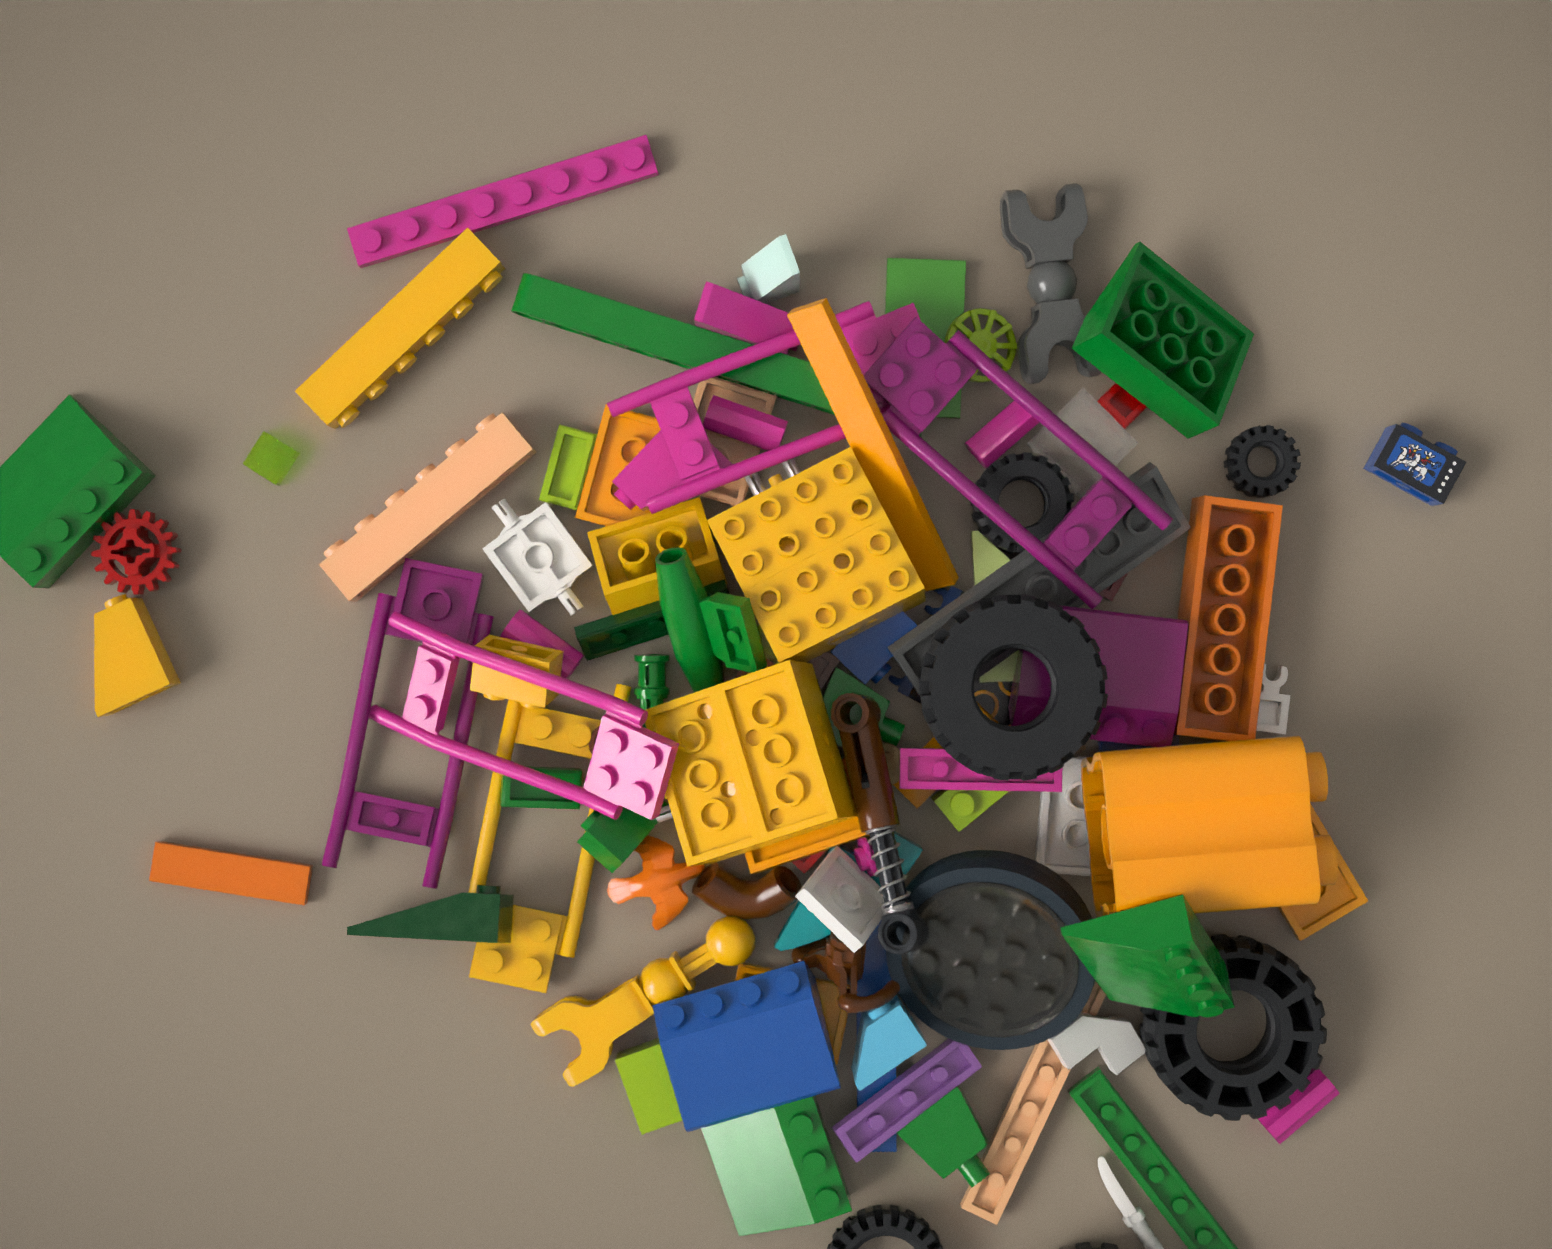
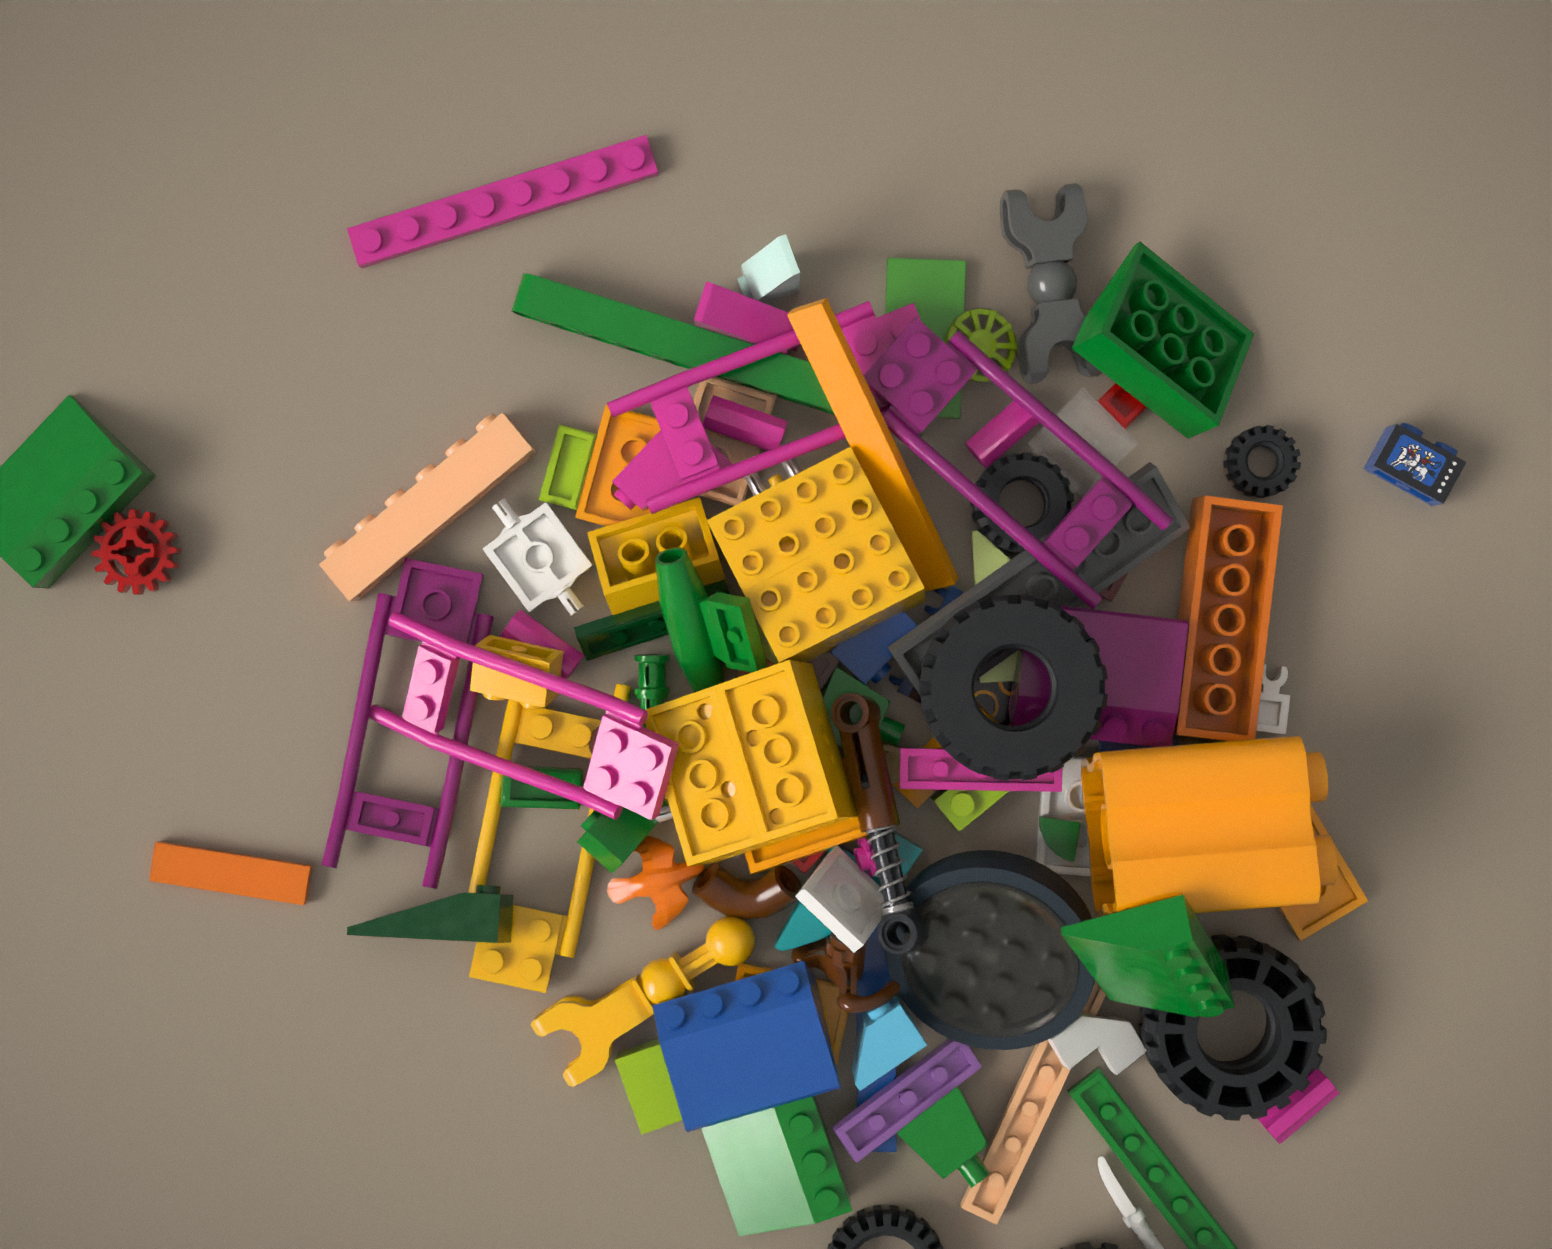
yellow slope [94,594,181,717] -> none
clear neon green plate [243,431,300,486] -> none
yellow brick [295,228,505,429] -> none
none -> green tile [1039,816,1080,862]

